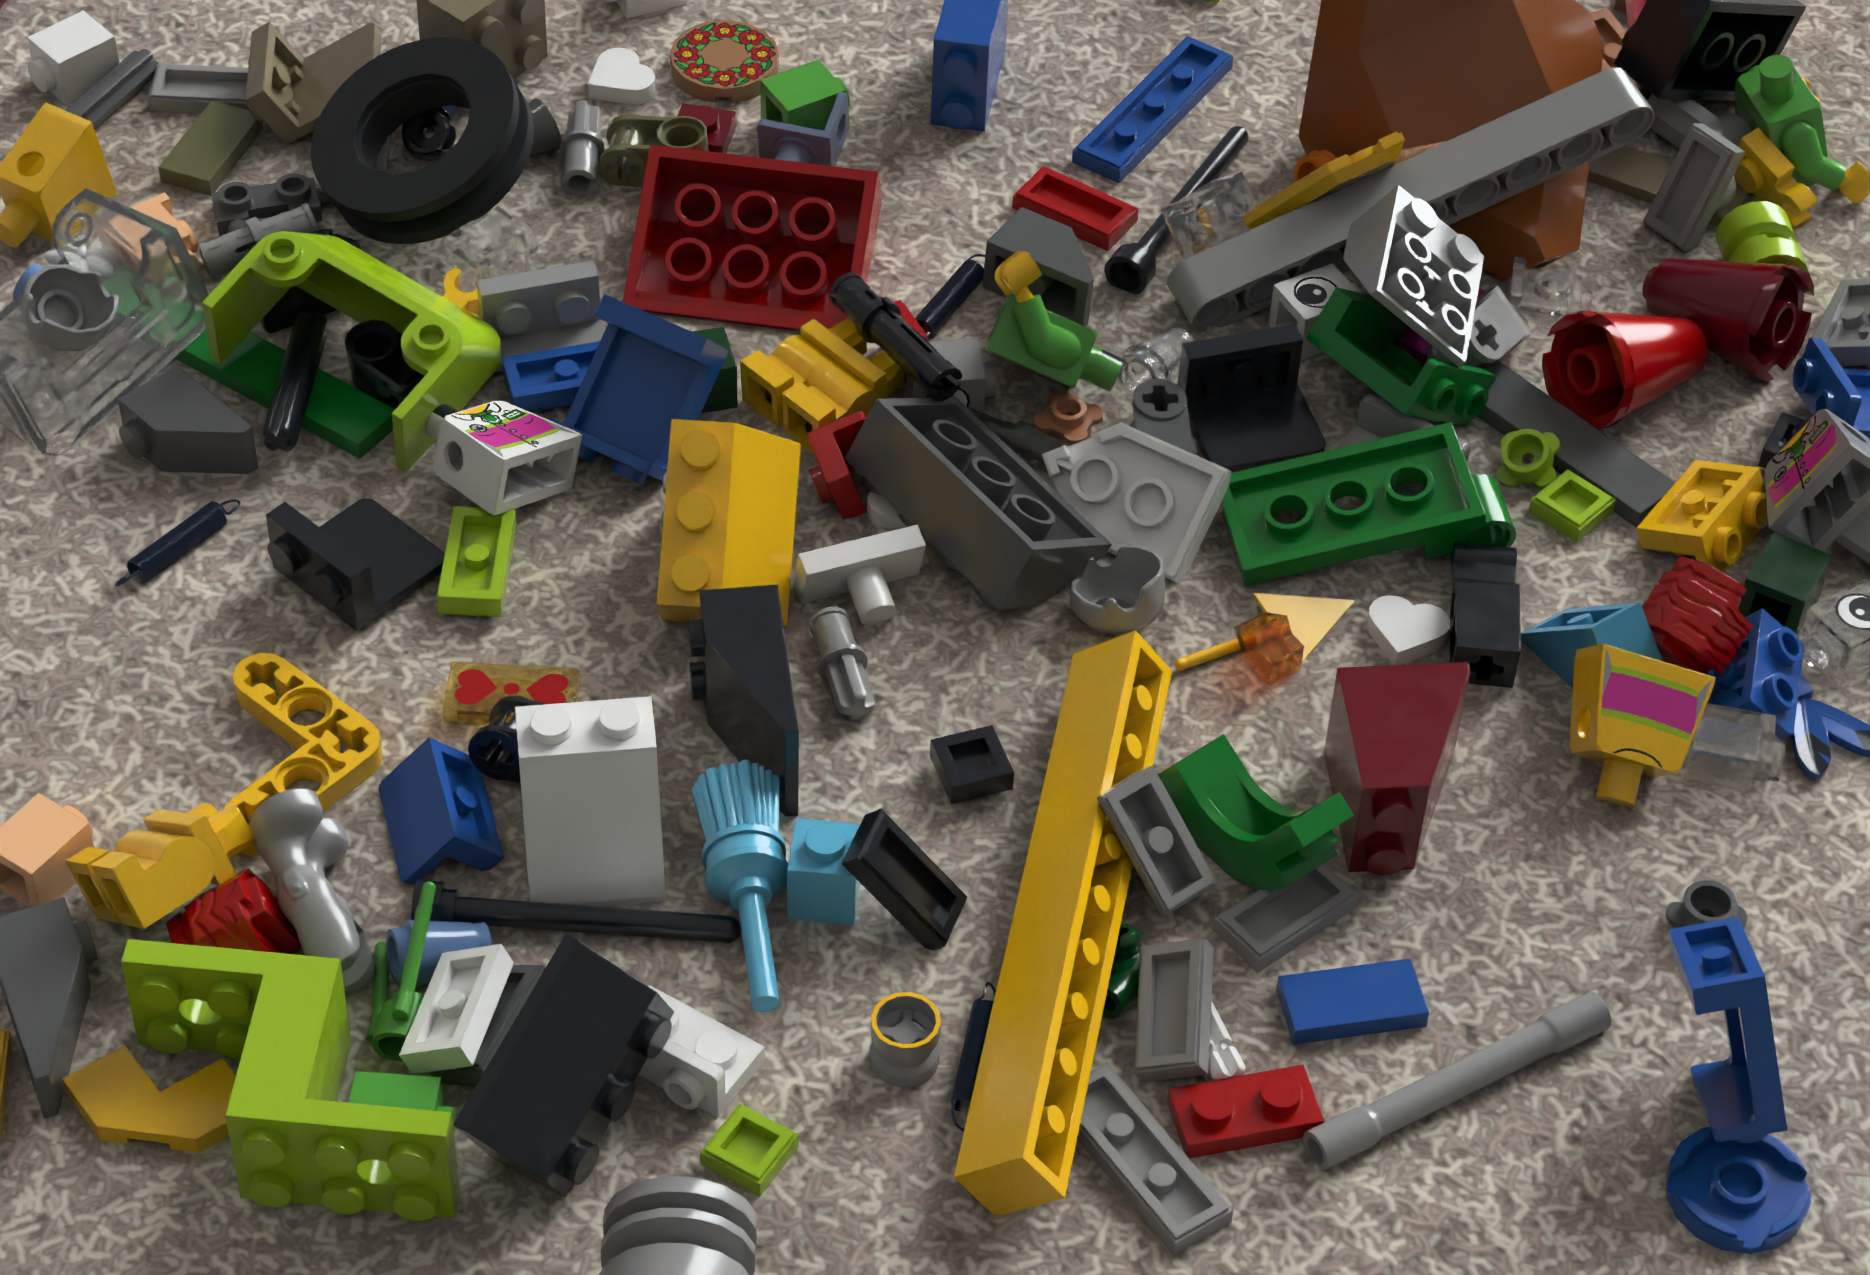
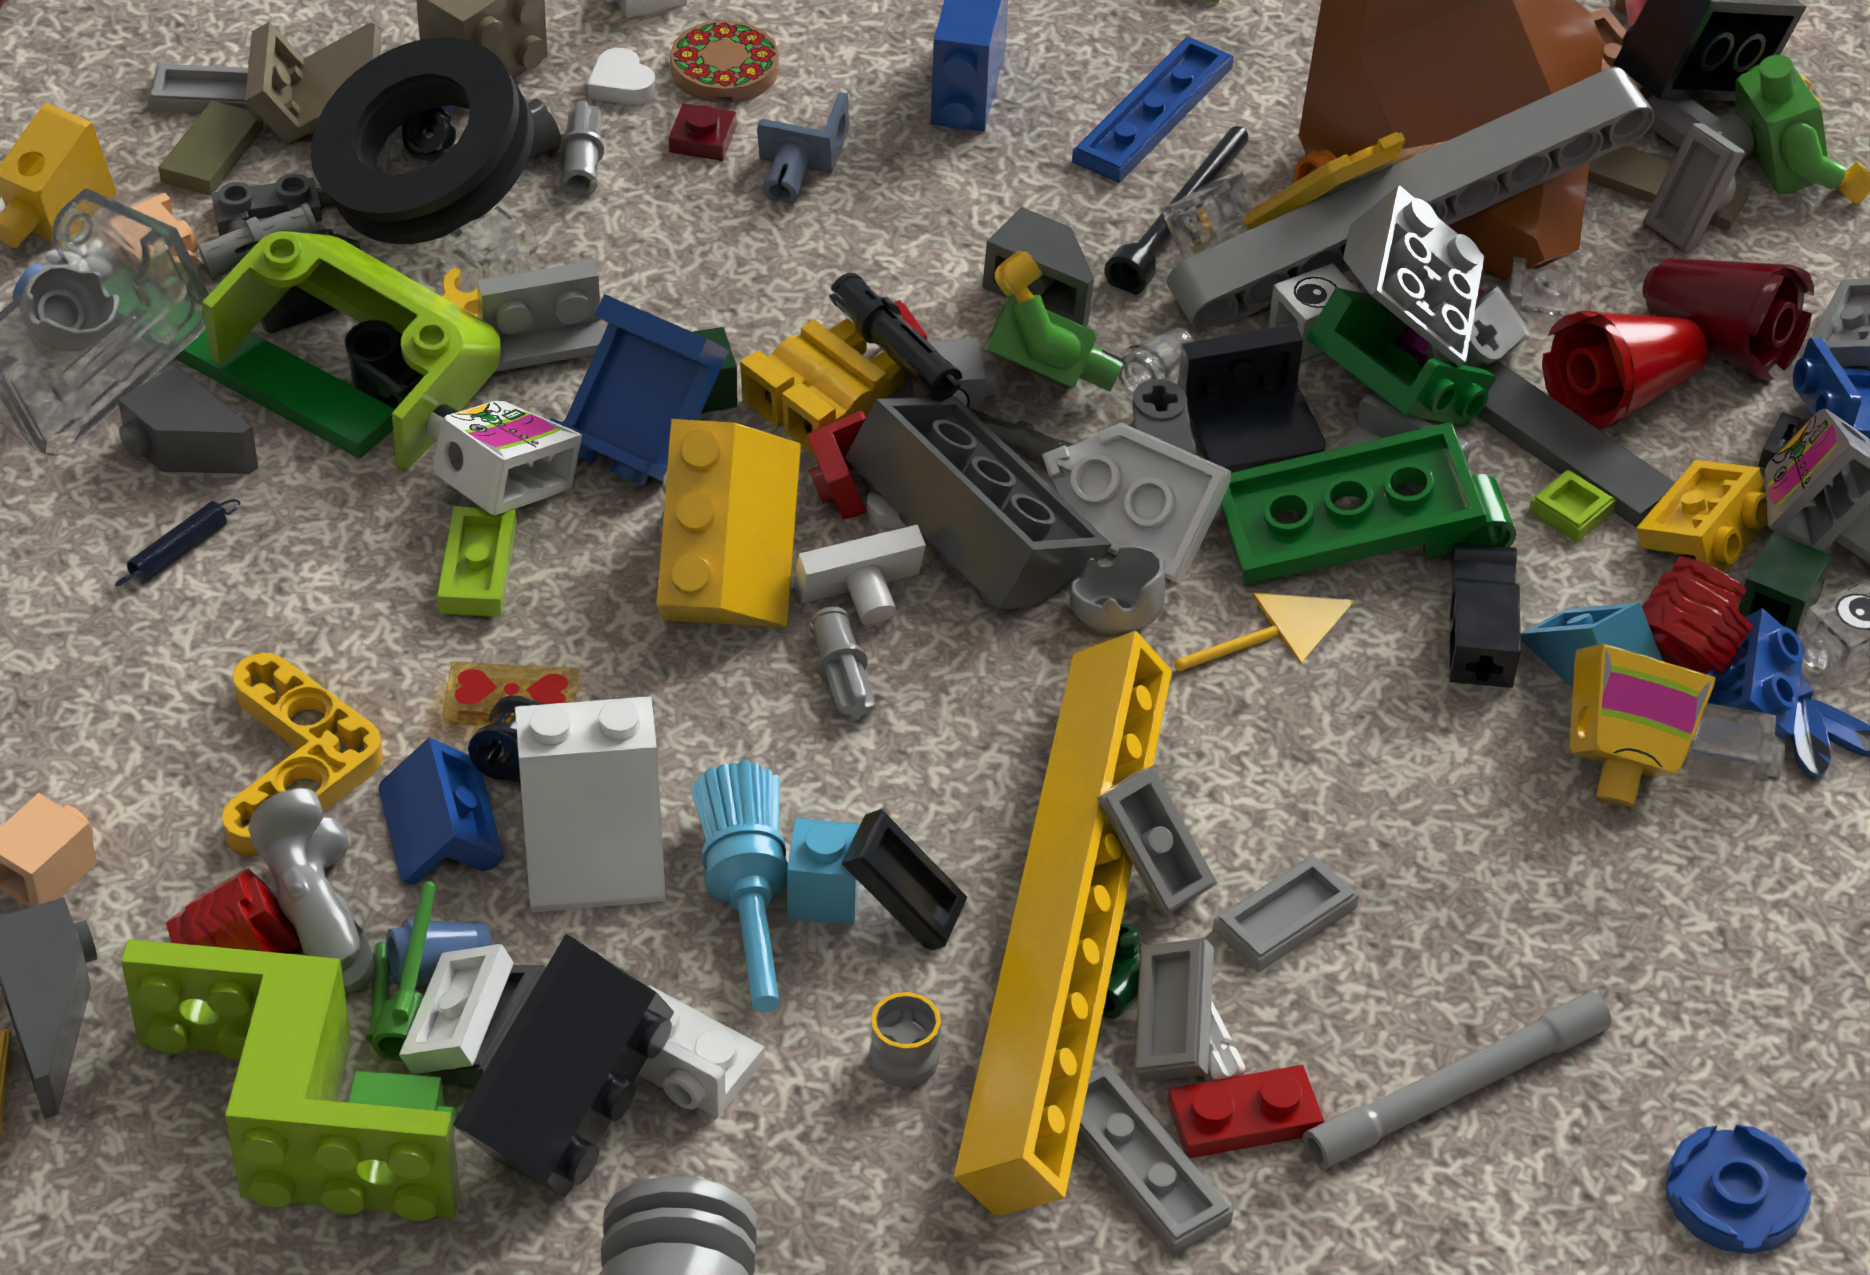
white brick [27,10,119,105] -> none
yellow tile [62,1045,236,1153] -> none
dark grey axle [65,49,159,129] -> none
yellow hips [65,802,255,929] -> none
black axle [262,311,329,452] -> none
black bracket [266,498,445,631] -> none
black piece [411,880,741,943] -> none
blue plate [502,341,600,412] -> none
olive piece [599,114,709,187] -> none
red slope [623,145,882,331] -> none
black slope [688,585,799,817] -> none
lime tile [700,1103,799,1196] -> none
bright green brick [760,60,850,131] -> none
dark blue piece [915,254,985,338] -> none
black plate [930,725,1014,804] -> none
dark blue piece [951,982,996,1132] -> none
red tile [1012,166,1139,251] -> none
nougat plate [1033,391,1103,447] -> none
green arch [1158,734,1354,890] -> none
clear orange piece [1234,612,1304,685] -> none
blue tile [1276,958,1429,1045] -> none
dark red slope [1324,662,1470,875] -> none
white tile [1367,595,1450,665] -> none
lime plate [1496,429,1561,489] -> none
dark grey plate [1666,880,1748,928] -> none
blue panel [1668,917,1788,1143] -> none
lime wheel [1715,201,1809,272] -> none
yellow plate [1734,127,1818,229] -> none

